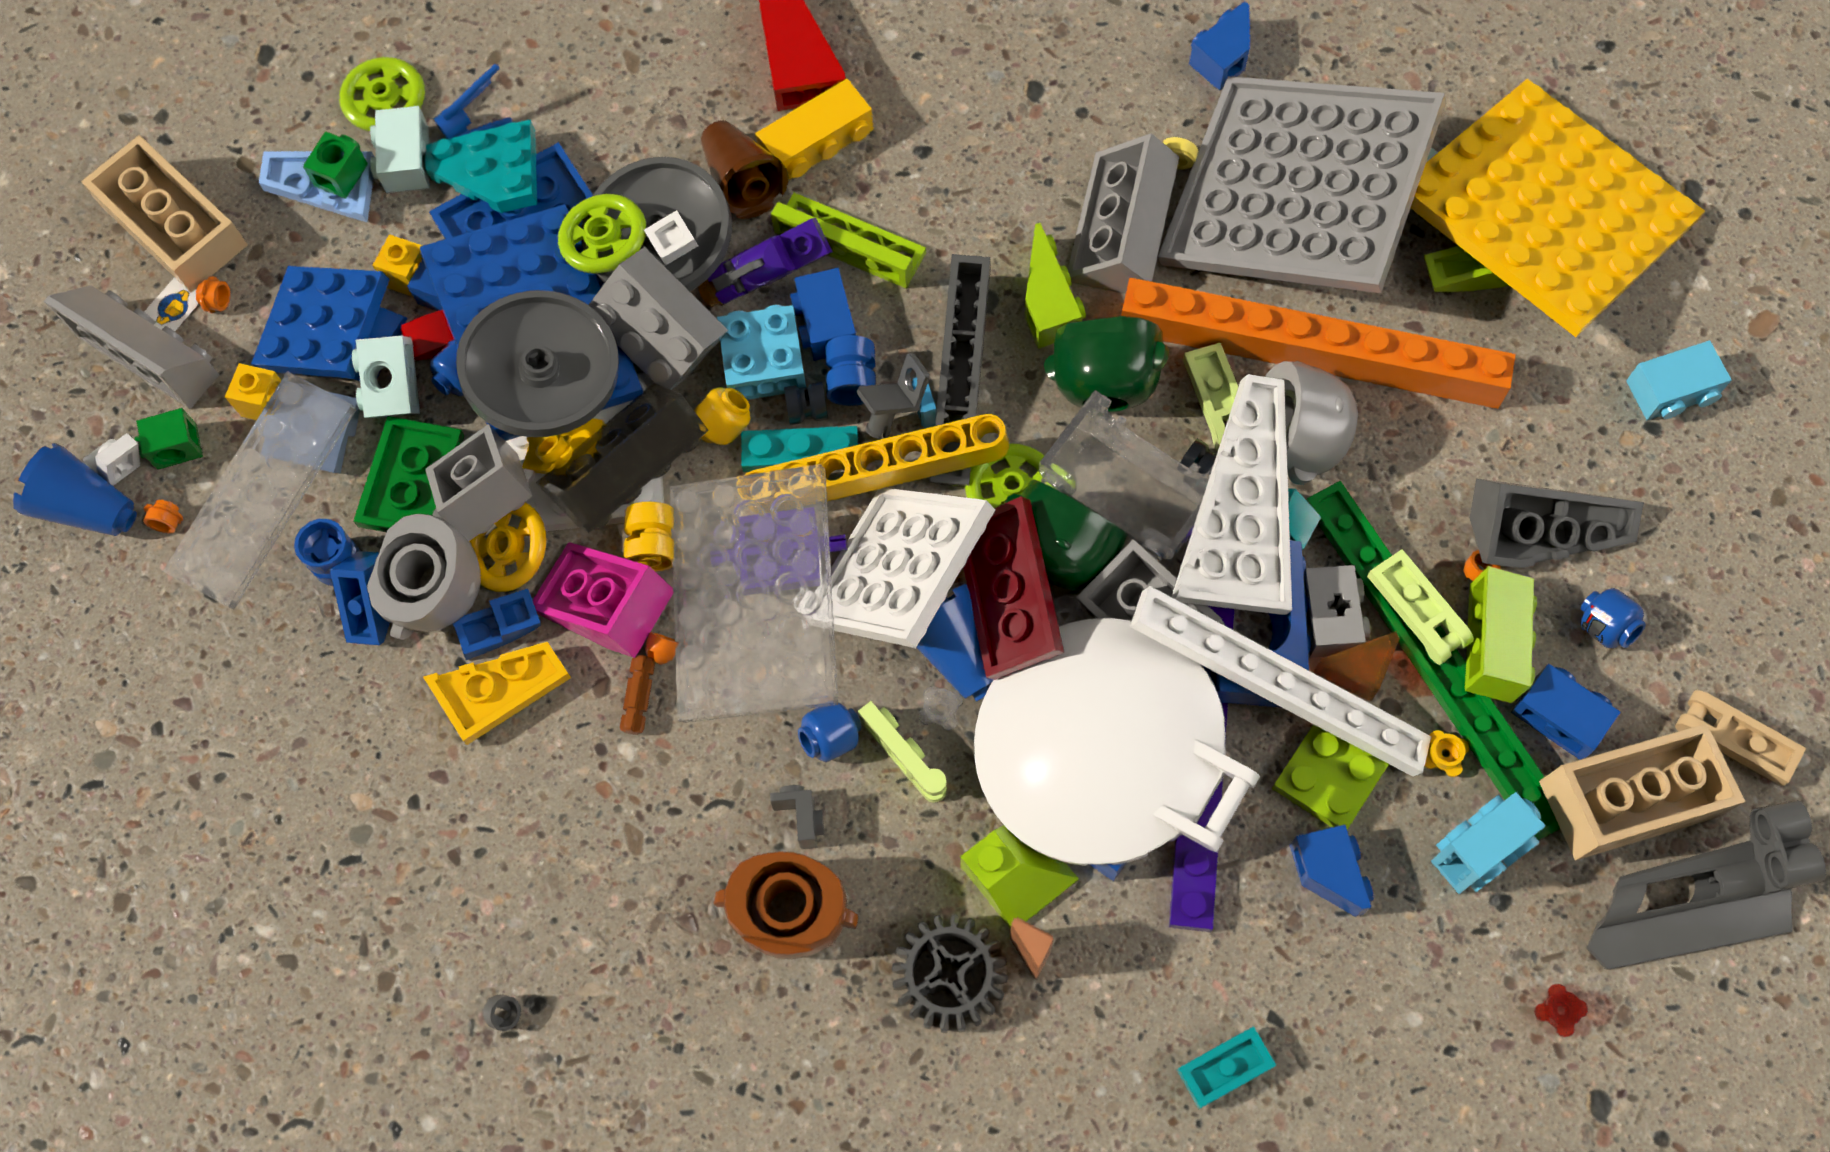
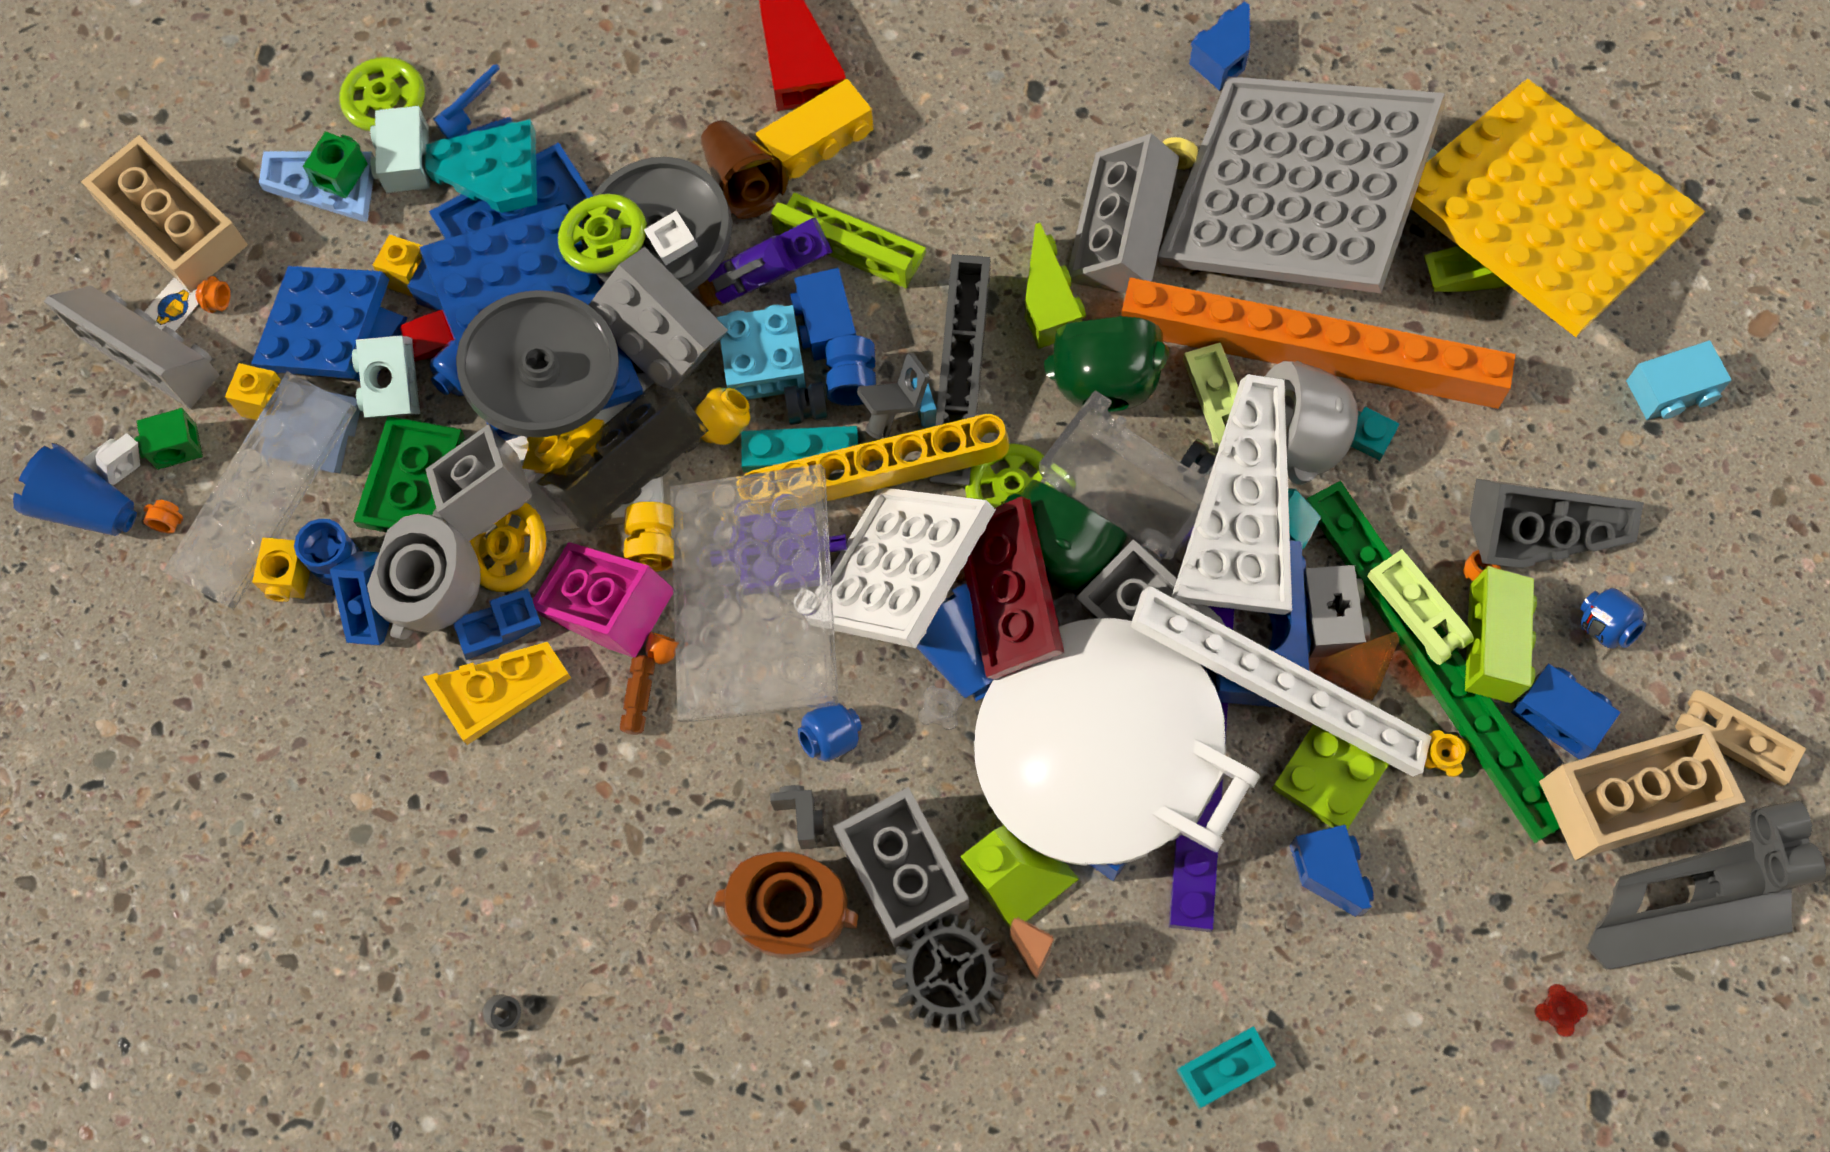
yellowish green plate [858,701,947,803] -> none
medium azure brick [1431,792,1545,894] -> none
none -> yellow brick [252,538,310,602]
none -> light grey brick [833,787,969,948]
none -> teal plate [1351,407,1400,461]

